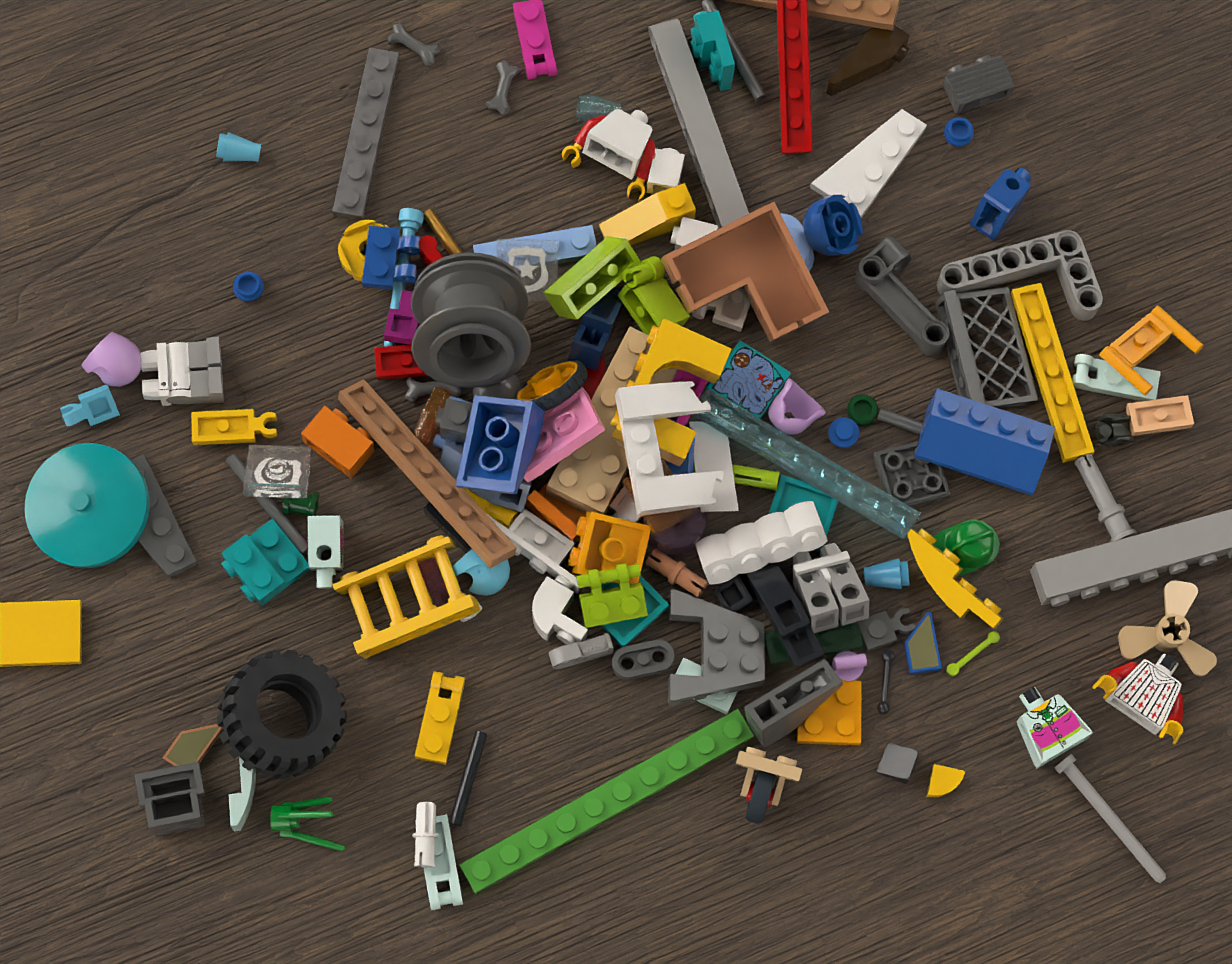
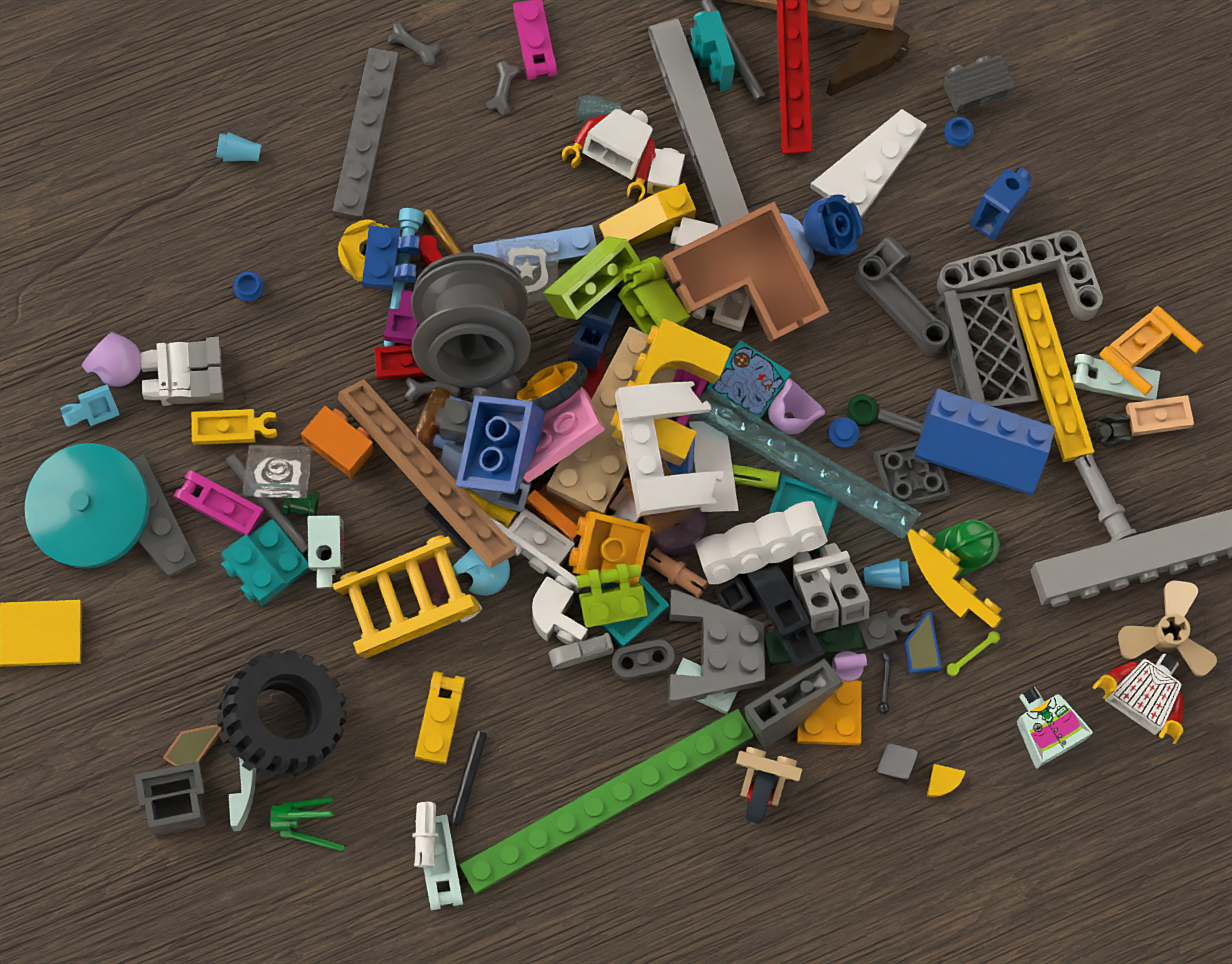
light grey bar [1054,754,1166,883] -> none
none -> dark pink plate [173,470,264,536]

